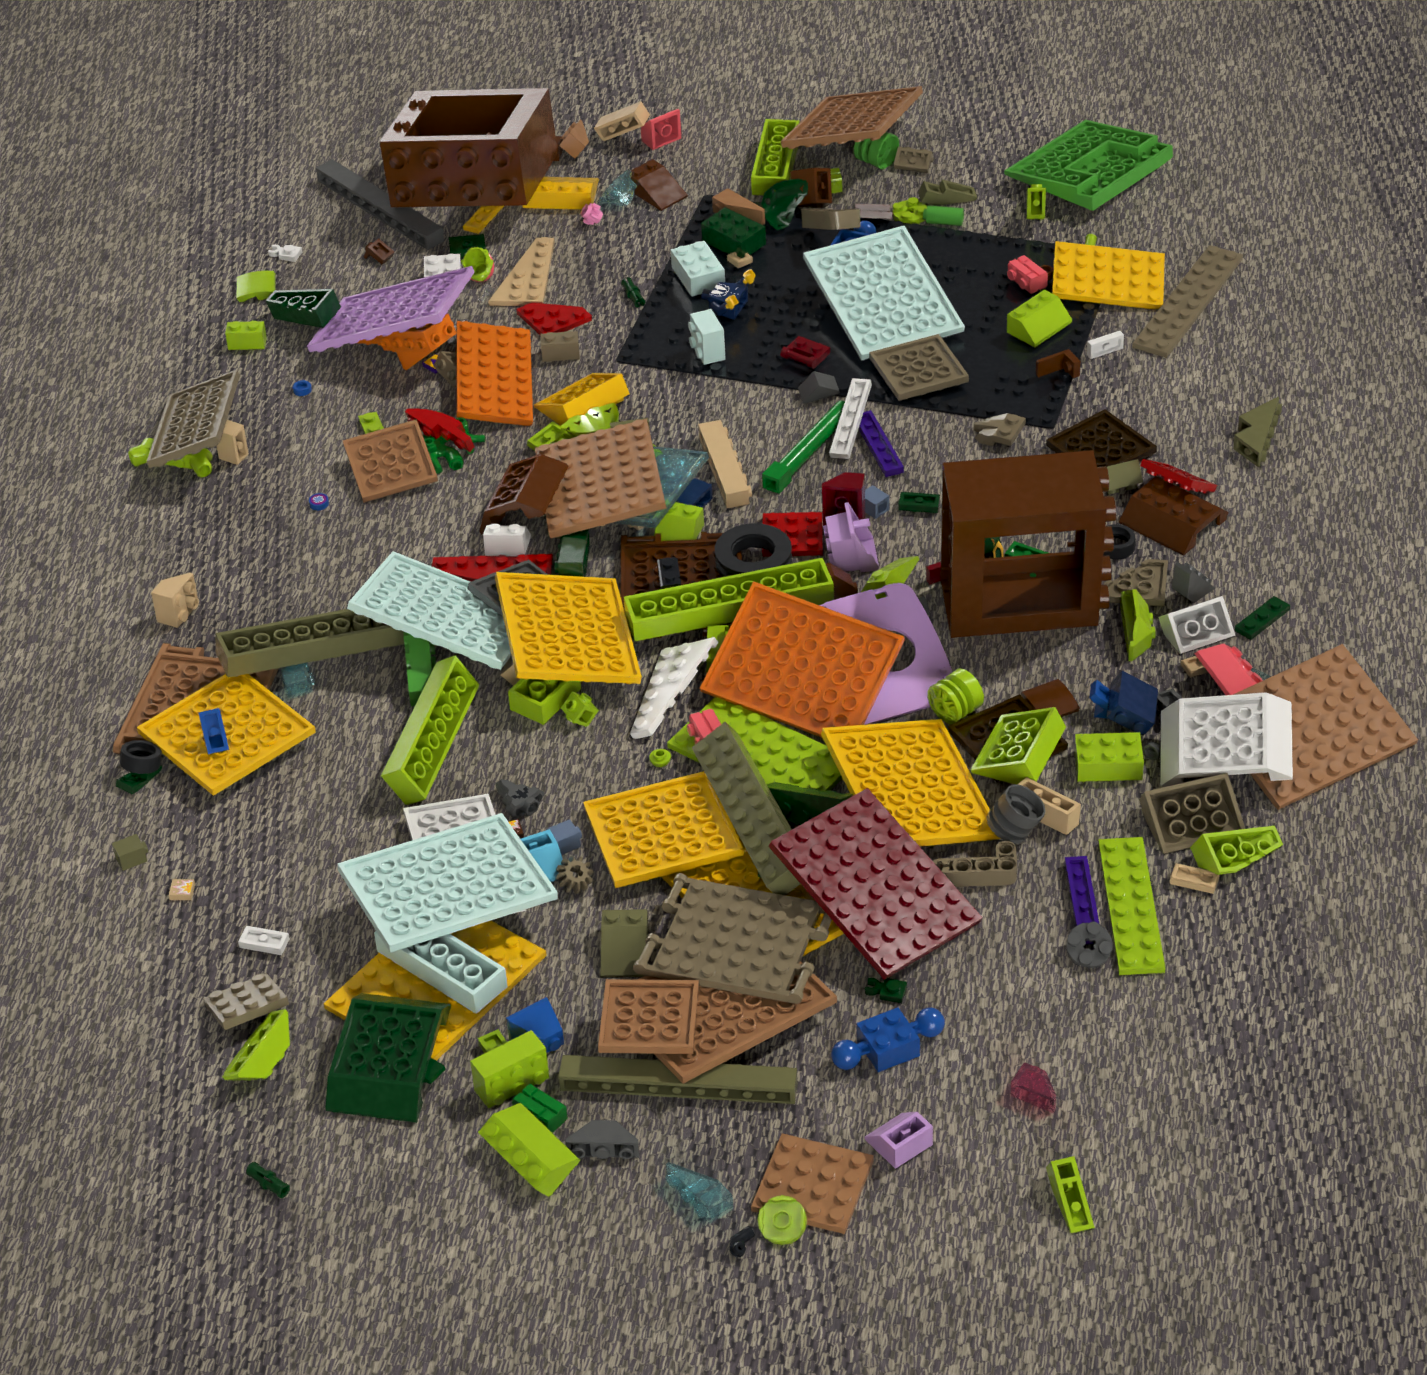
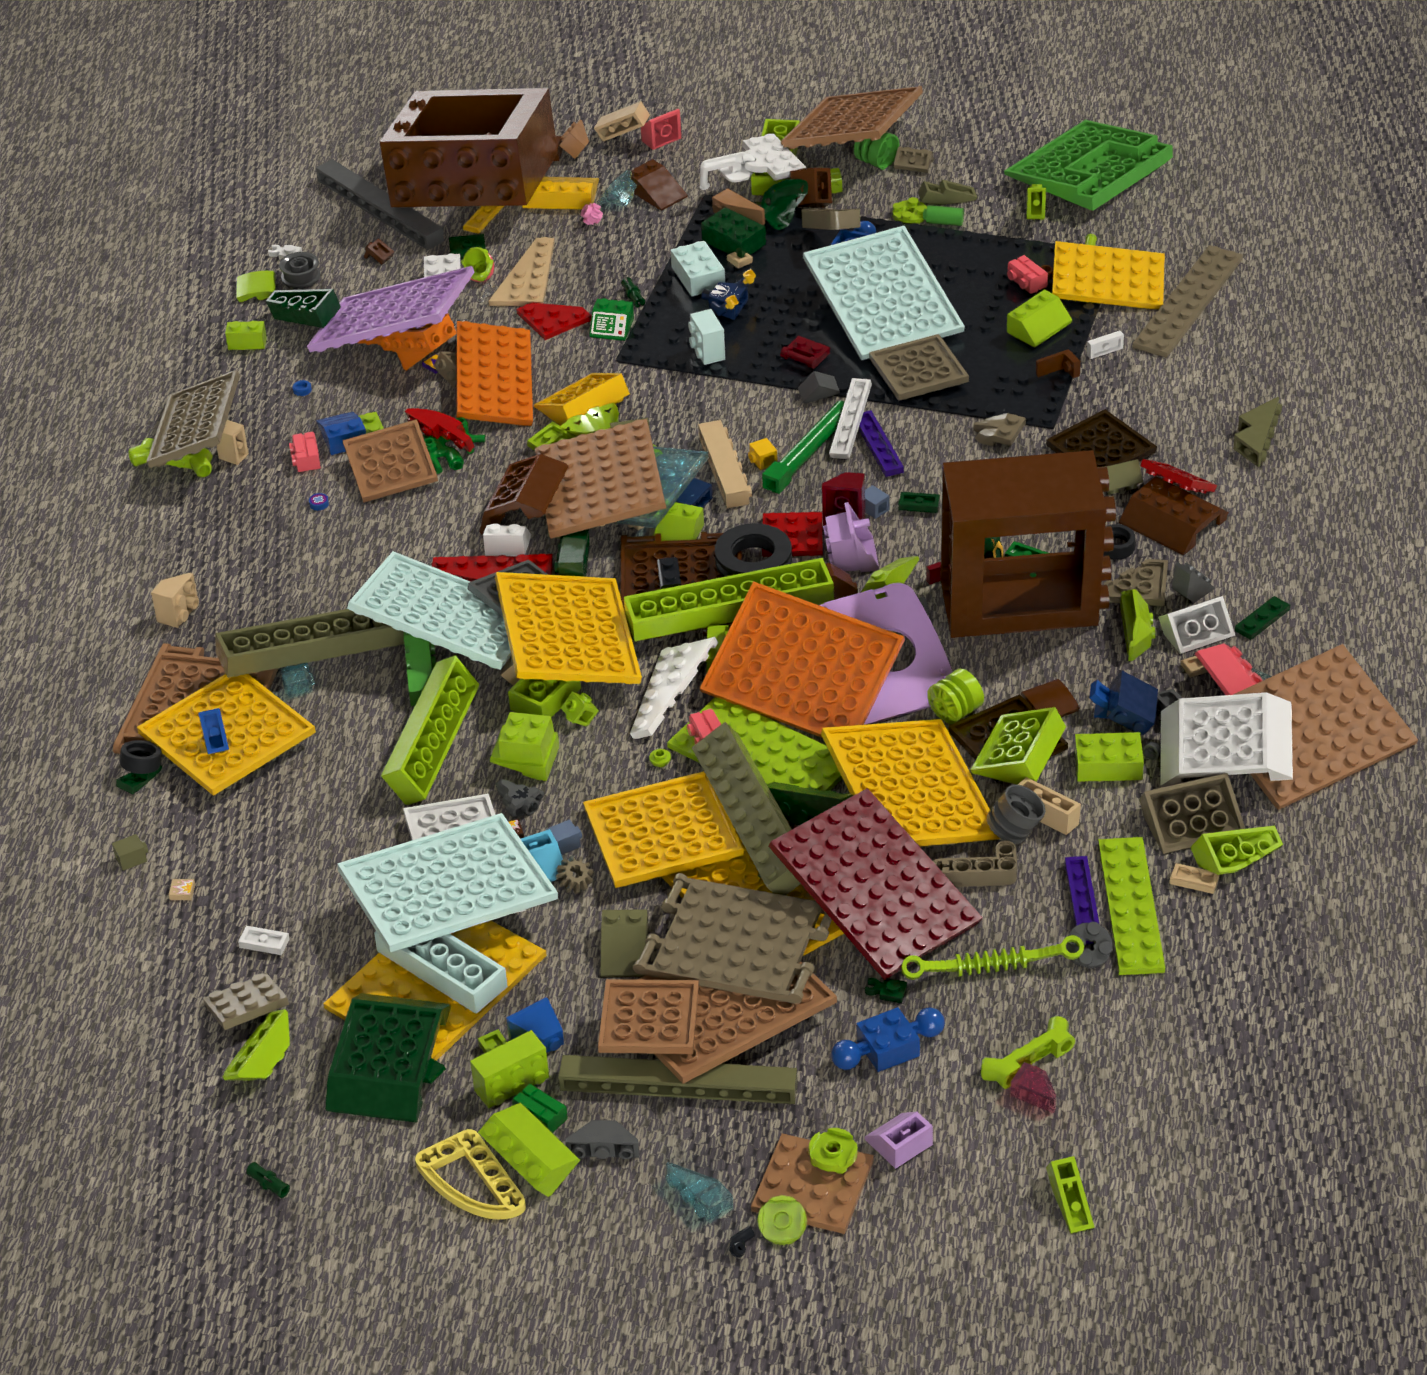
dark tan brick [541,331,580,362] -> none
slope [853,203,893,219] -> none
none -> dark grey wheel [279,252,321,288]
none -> coral brick [289,432,321,472]
none -> blue slope [316,411,366,455]
none -> light yellow beam [415,1129,526,1219]
none -> lime piece [490,712,559,781]
none -> slope [589,298,634,341]
none -> white plate [700,134,807,190]
none -> yellow brick [748,438,778,470]
none -> lime plate [809,1128,858,1174]
none -> lime piece [901,935,1084,980]
none -> lime plate [981,1016,1075,1089]

